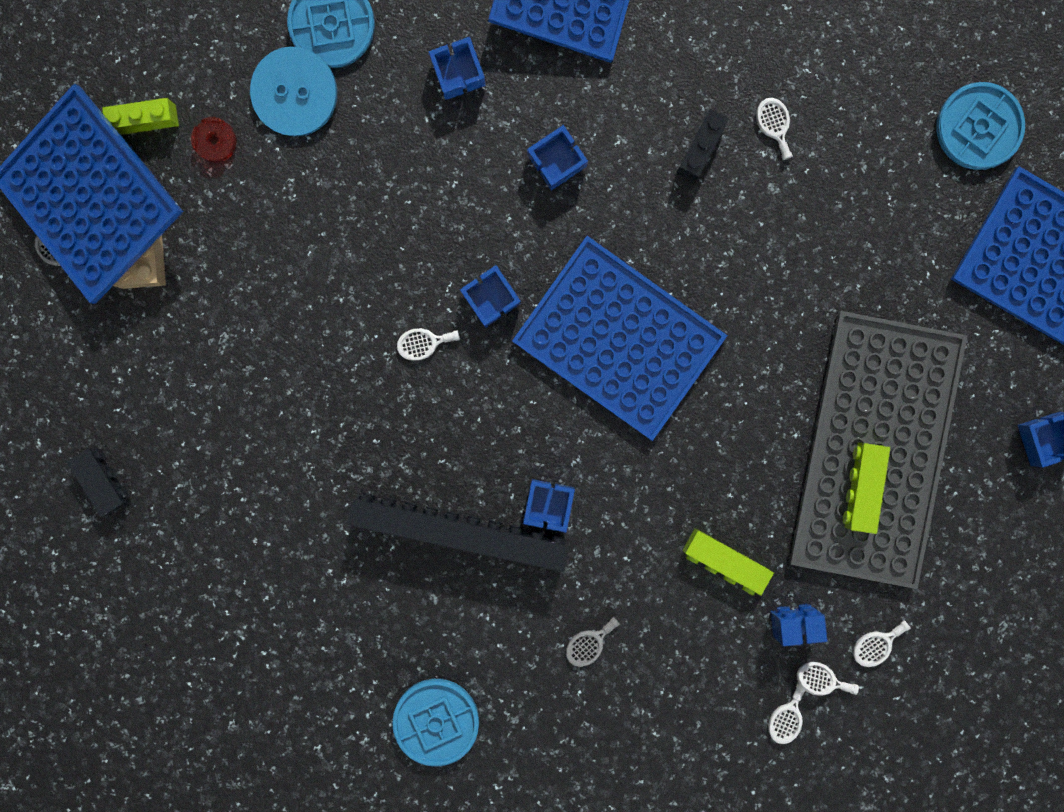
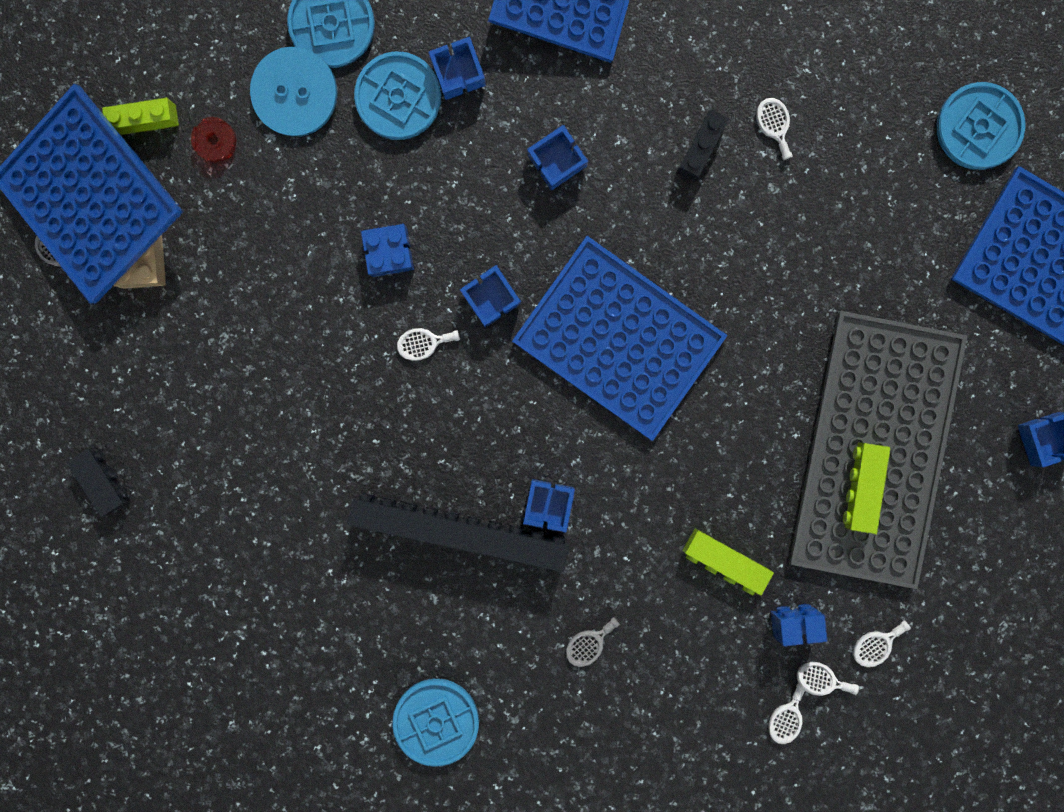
none -> dark azure plate [354,51,441,140]
none -> blue piece [361,224,414,277]

